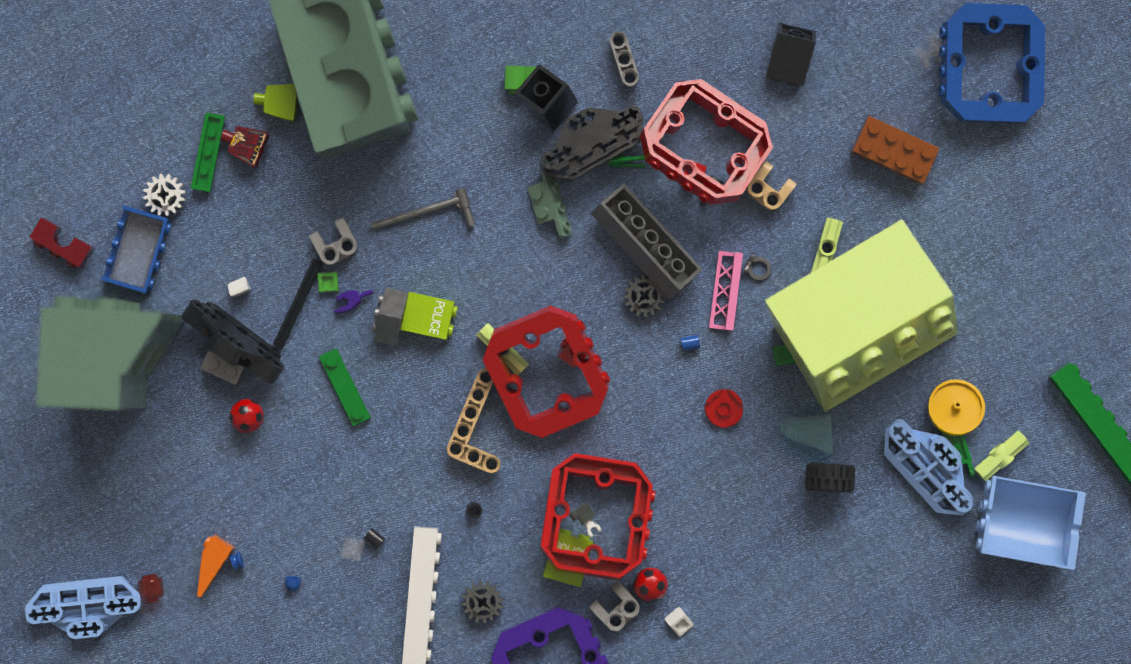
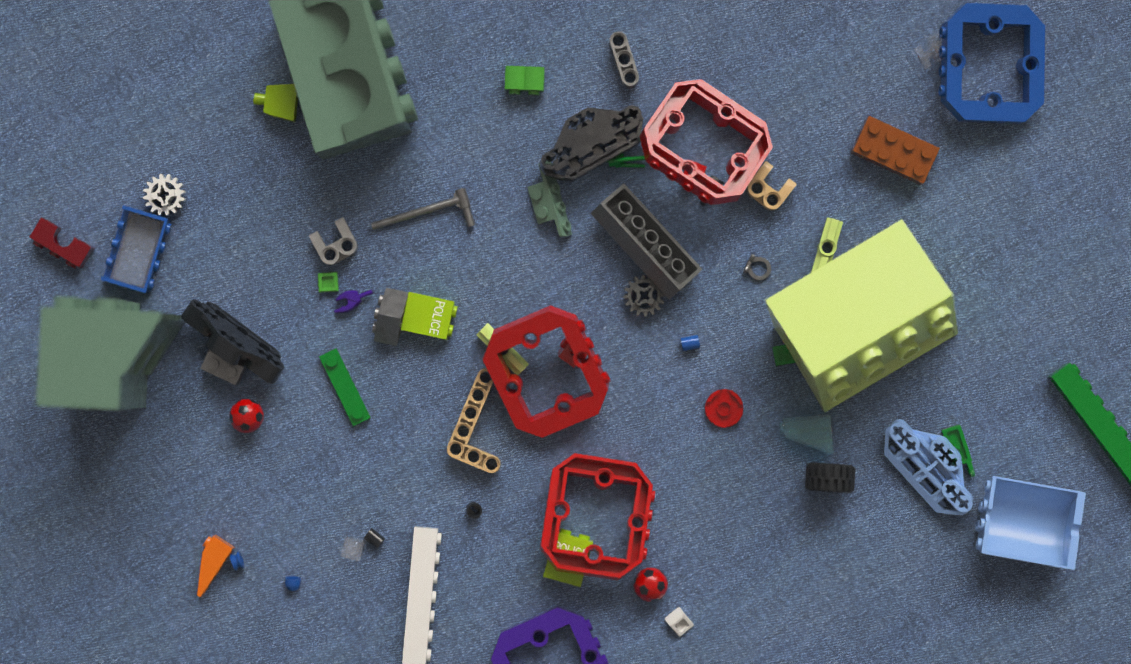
light blue connector [25,576,143,639] -> none
clear red head [138,574,164,603] -> none
green plate [191,112,226,193] -> none
torso [220,126,270,169] -> none
white slope [228,277,251,297] -> none
black axle [273,259,322,349] -> none
dark grey gear [461,580,504,623] -> none
black slope [514,64,578,132] -> none
pearl dark grey piece [569,502,601,537] -> none
light grey piece [589,581,640,631] -> none
bright pink fence [709,251,743,331] -> none
black slope [766,22,816,86] -> none
yellow piece [928,379,985,436] -> none
yellowish green piece [974,430,1029,481] -> none

